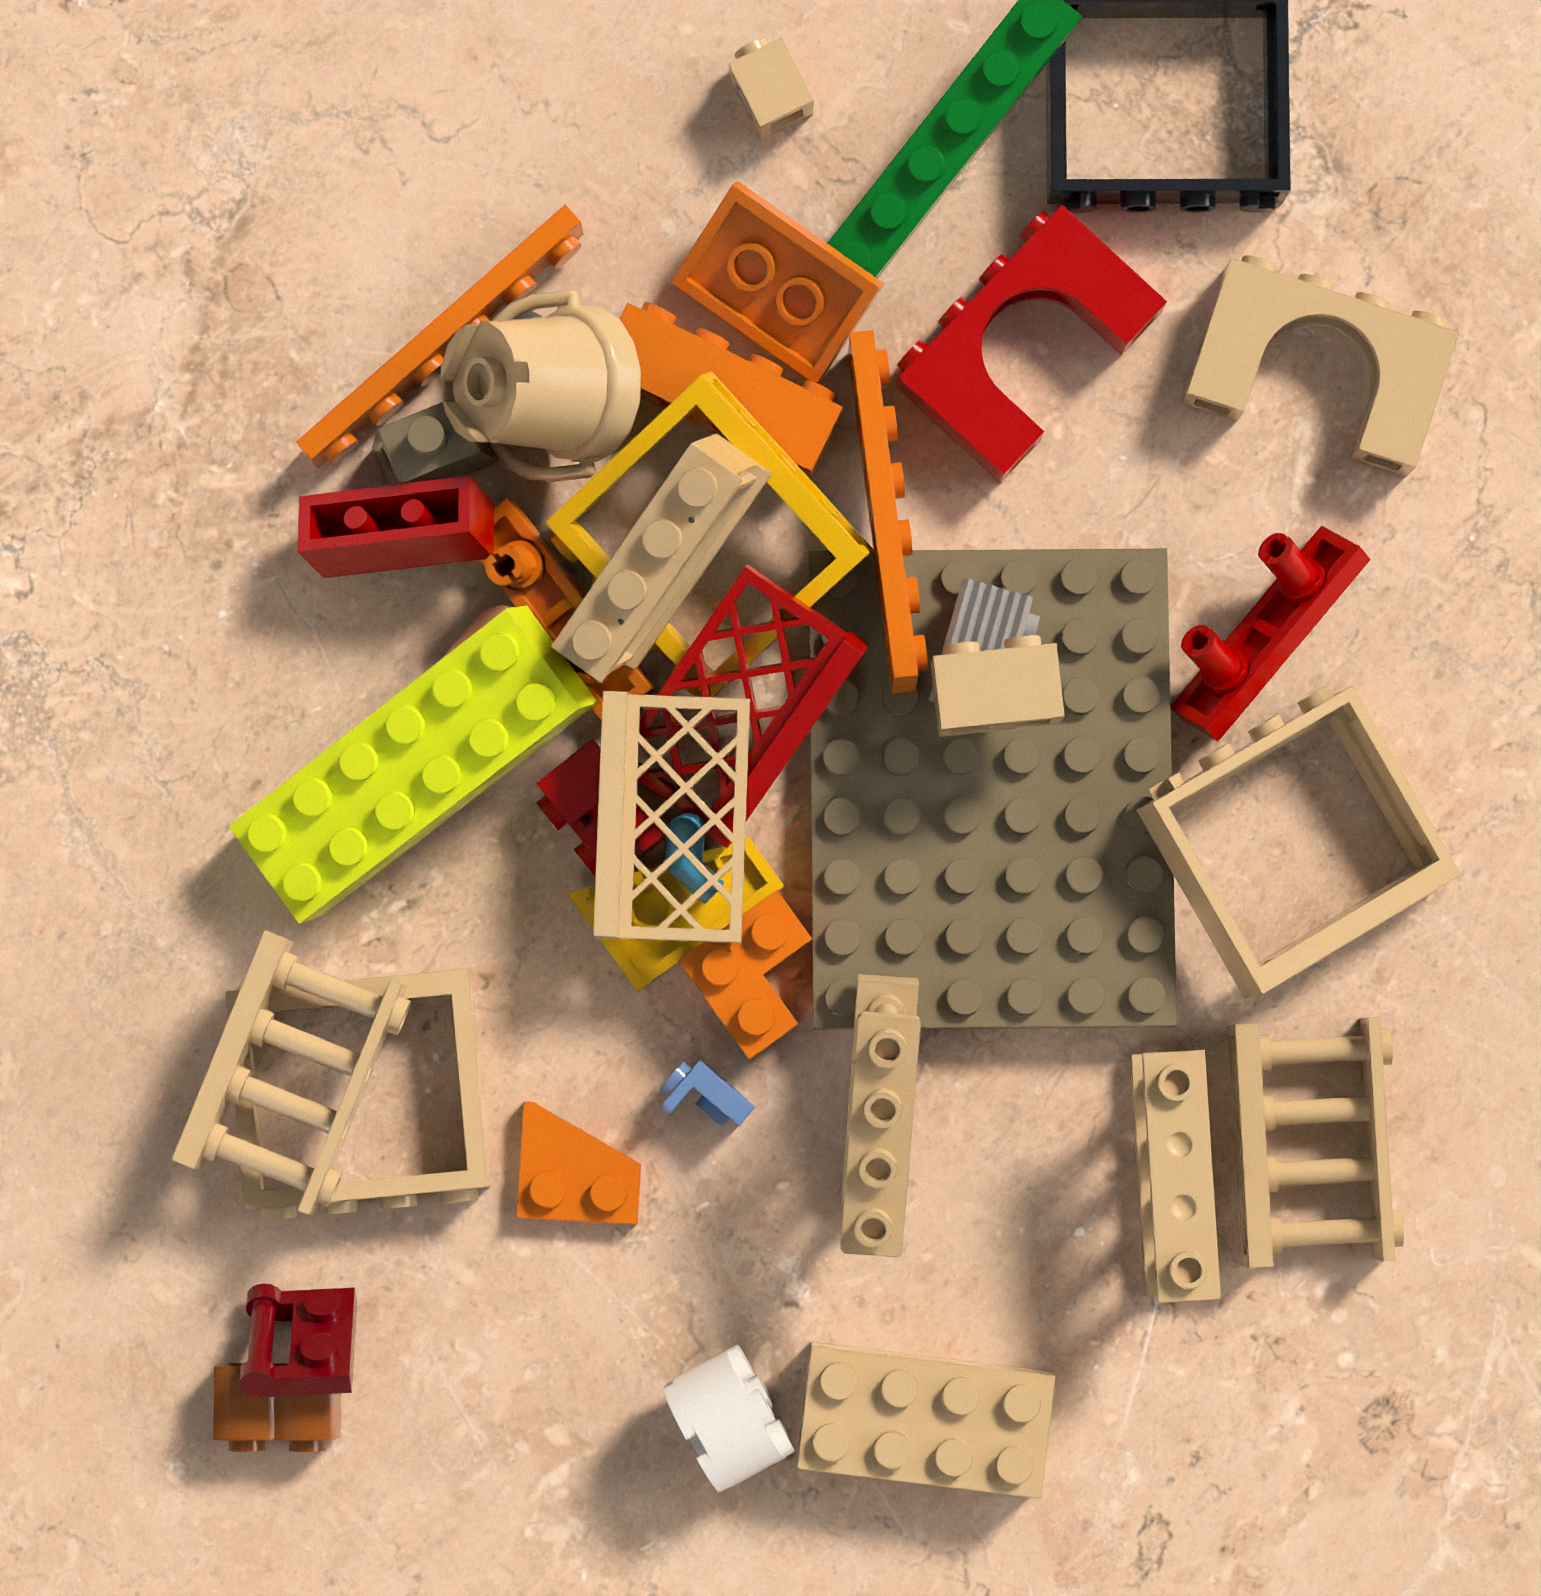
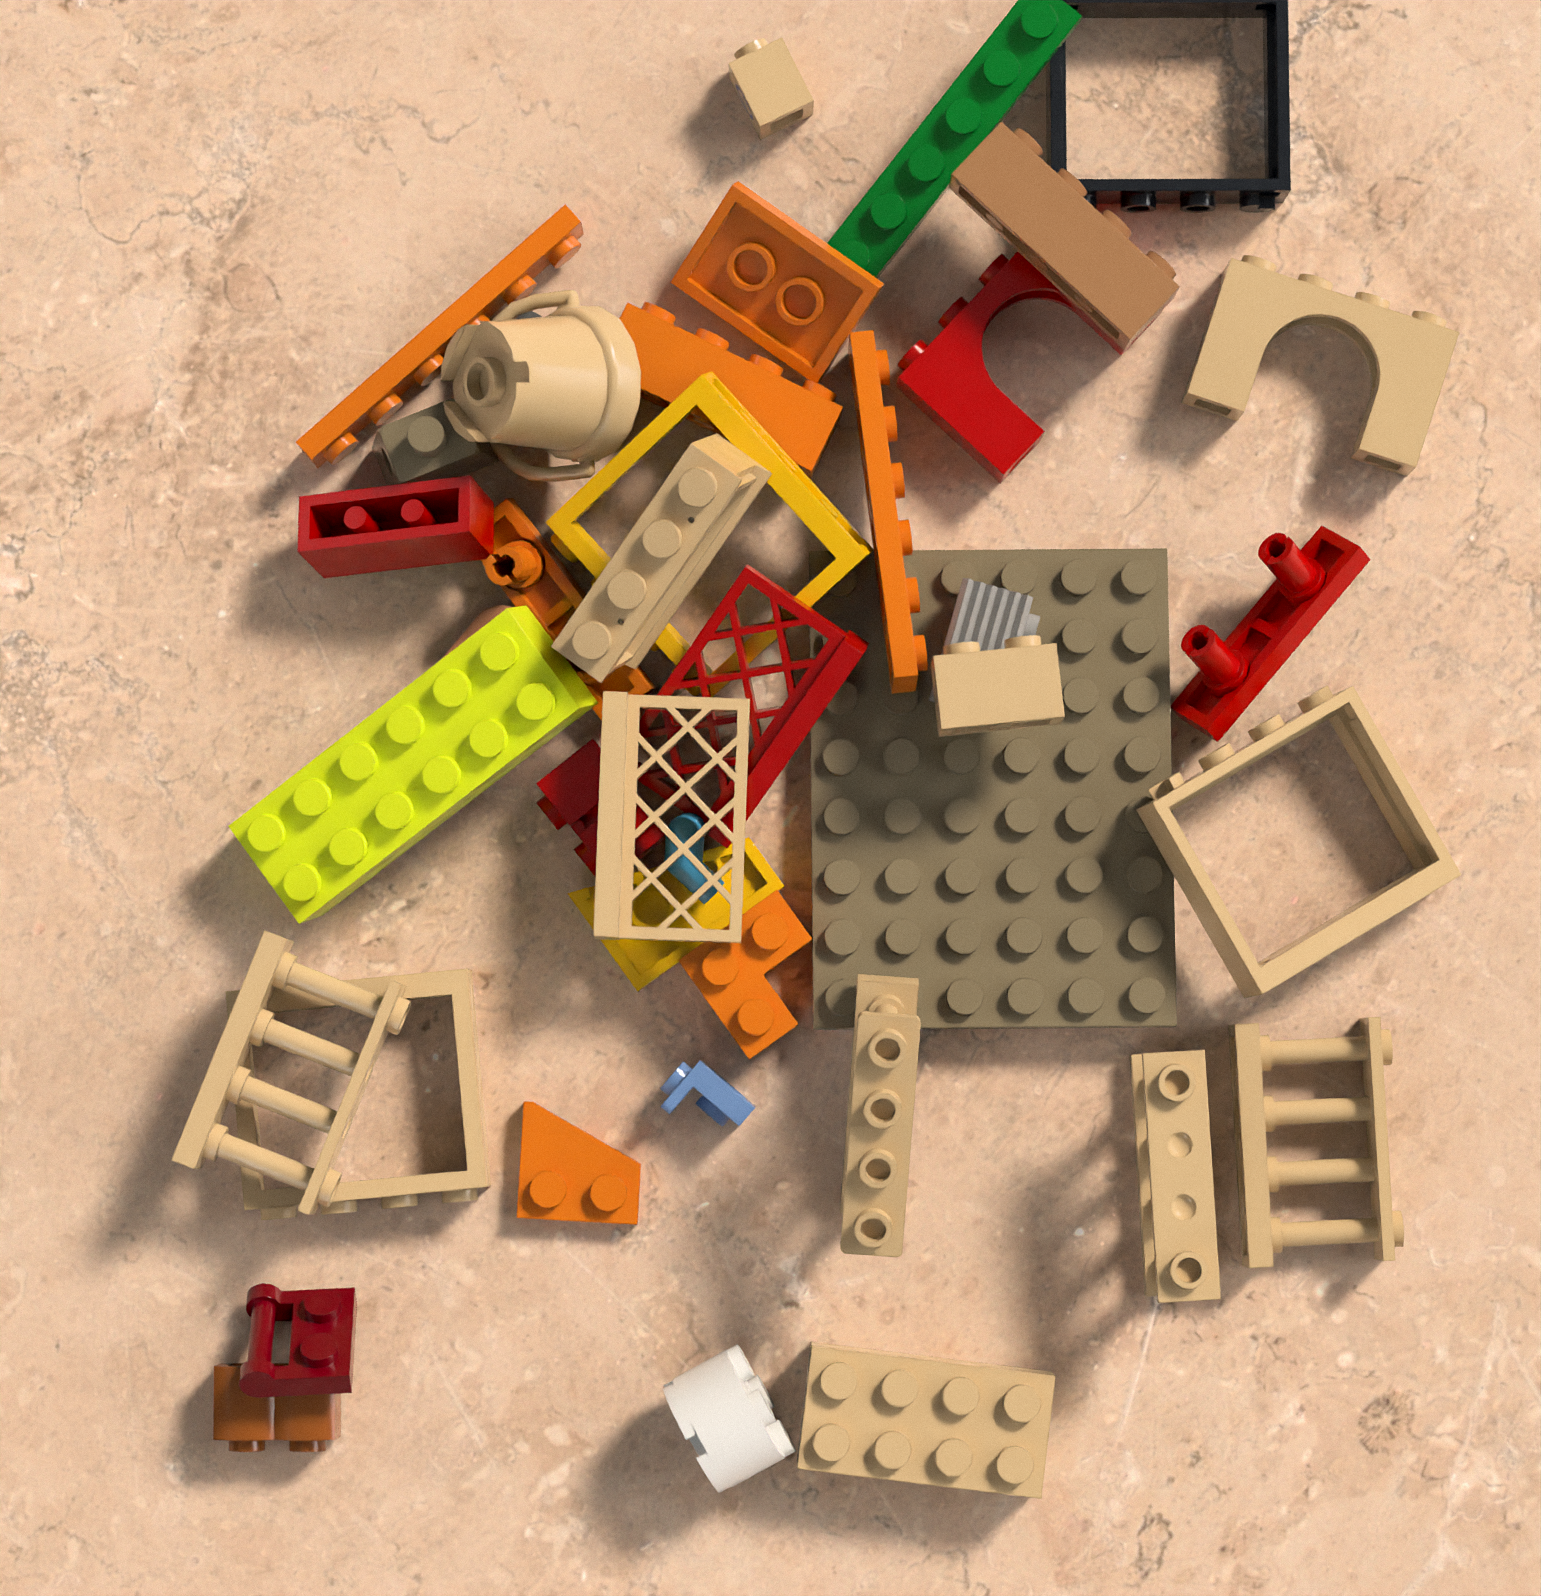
none -> medium nougat brick [949,122,1180,350]

